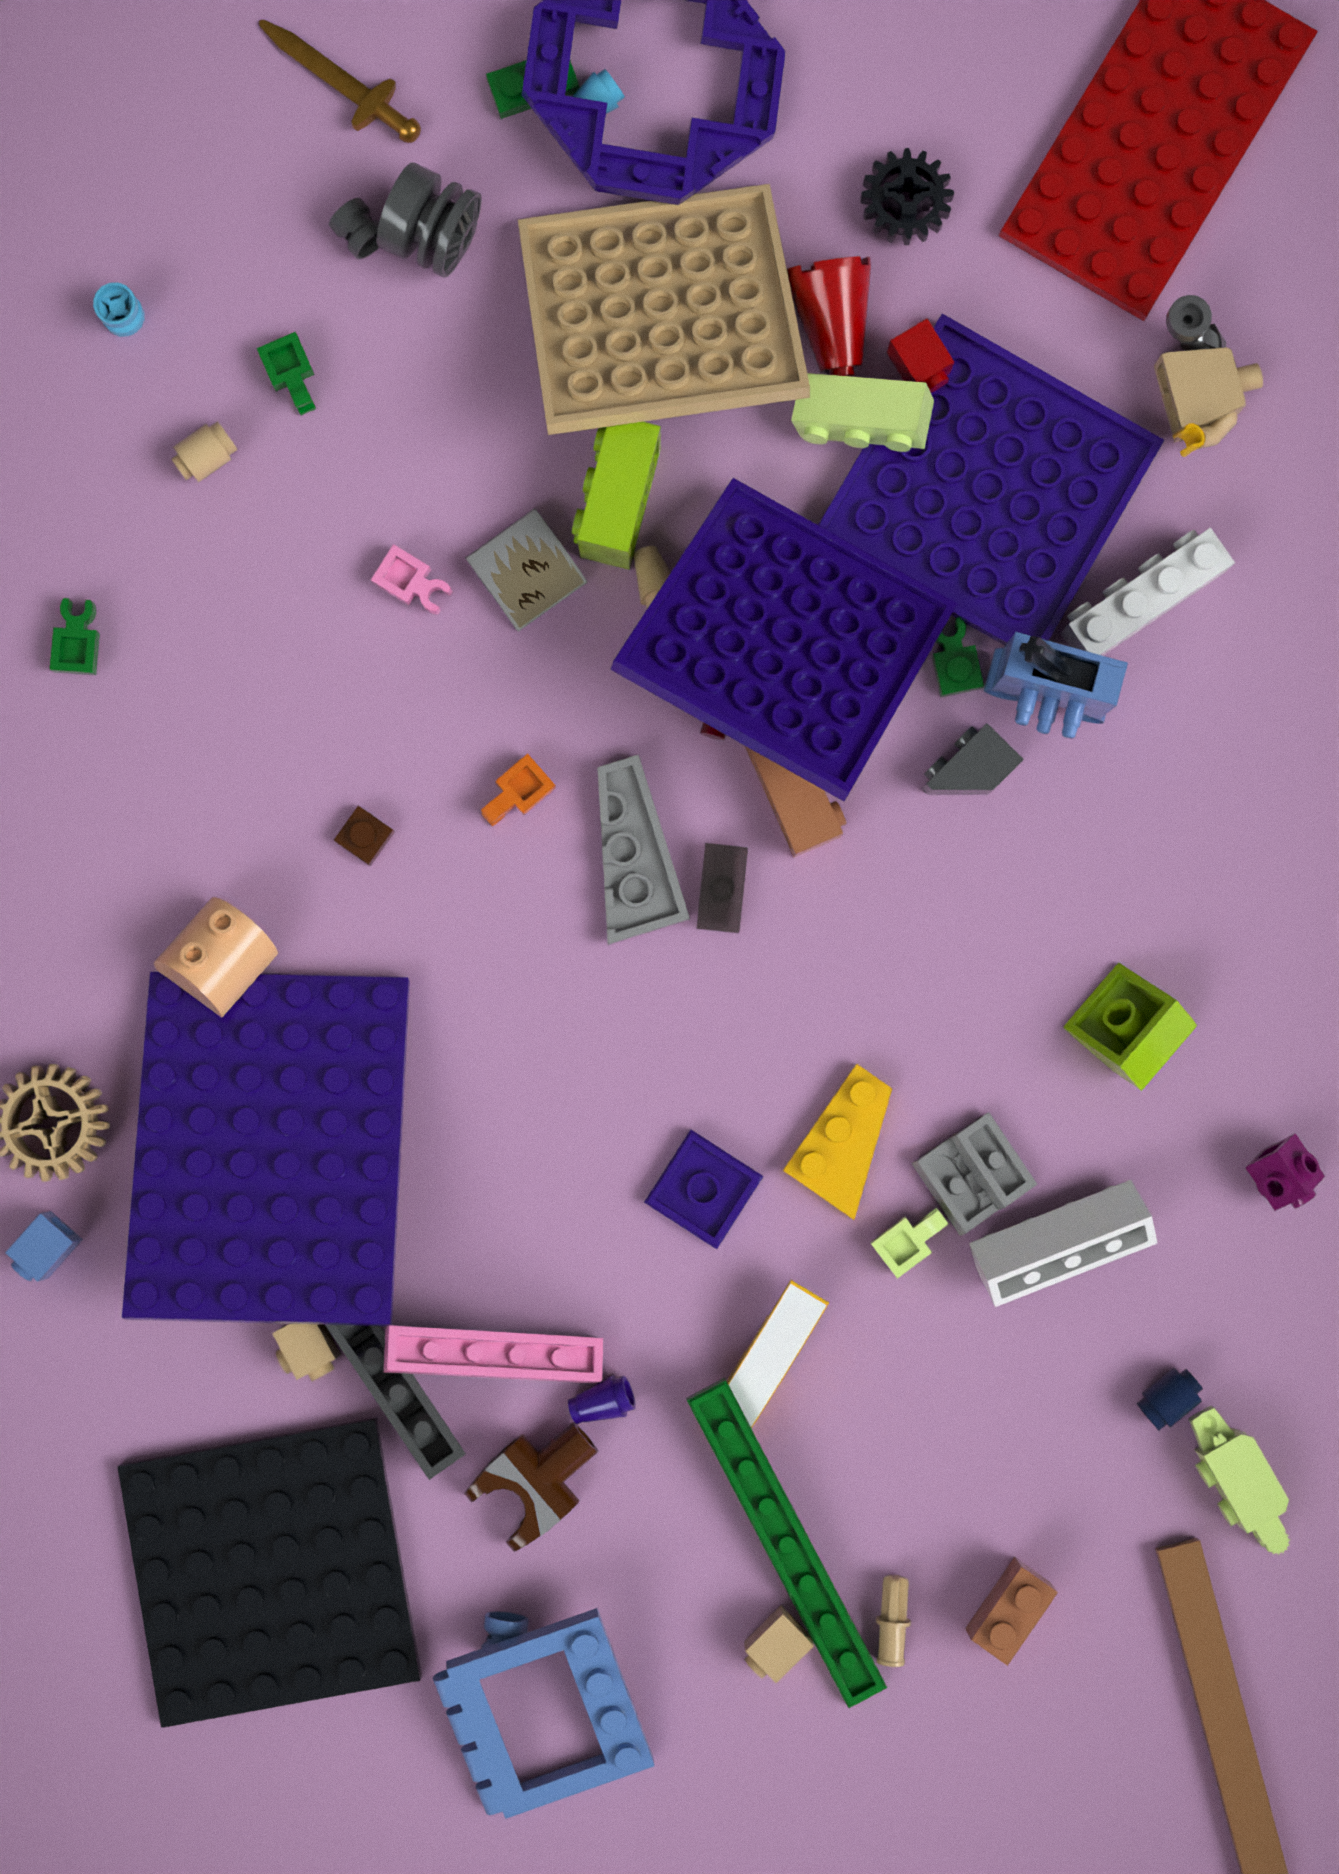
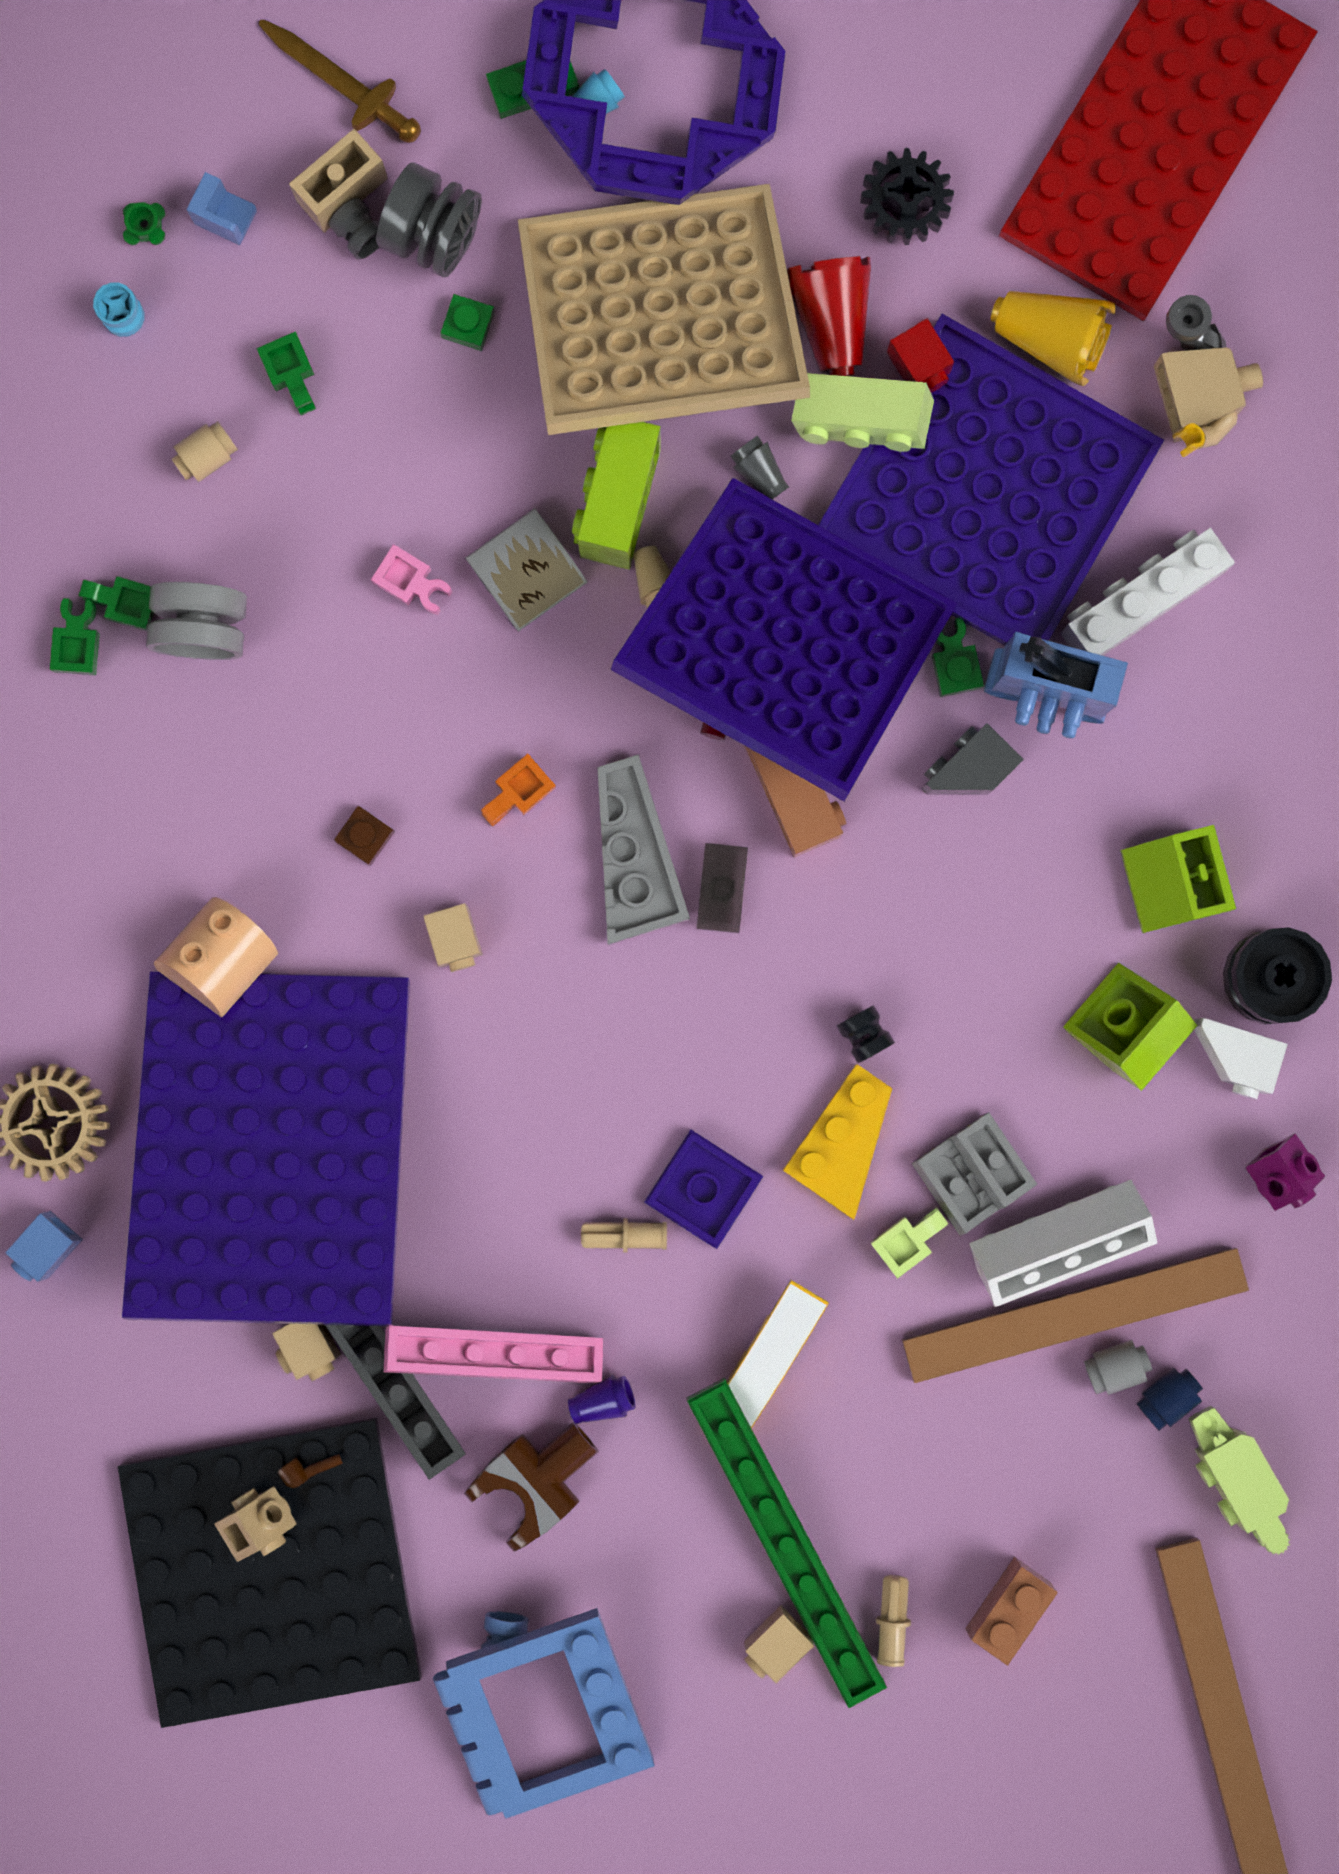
none -> green plate [78,576,154,631]
none -> green plate [123,202,166,245]
none -> light grey wheel [146,582,247,660]
none -> medium blue panel [186,172,257,246]
none -> tan brick [214,1486,297,1562]
none -> reddish brown hand [278,1454,343,1488]
none -> tan brick [289,129,388,233]
none -> tan brick [423,903,483,973]
none -> green plate [440,294,495,351]
none -> tan axle [581,1218,667,1253]
none -> dark grey cone [730,435,789,500]
none -> black wheel [837,1005,895,1063]
none -> medium nougat tile [902,1248,1249,1383]
none -> yellow cone [990,291,1116,386]
none -> light grey brick [1084,1340,1153,1395]
none -> lime slope [1120,825,1236,933]
none -> white slope [1194,1018,1288,1100]
none -> black wheel [1223,927,1332,1025]

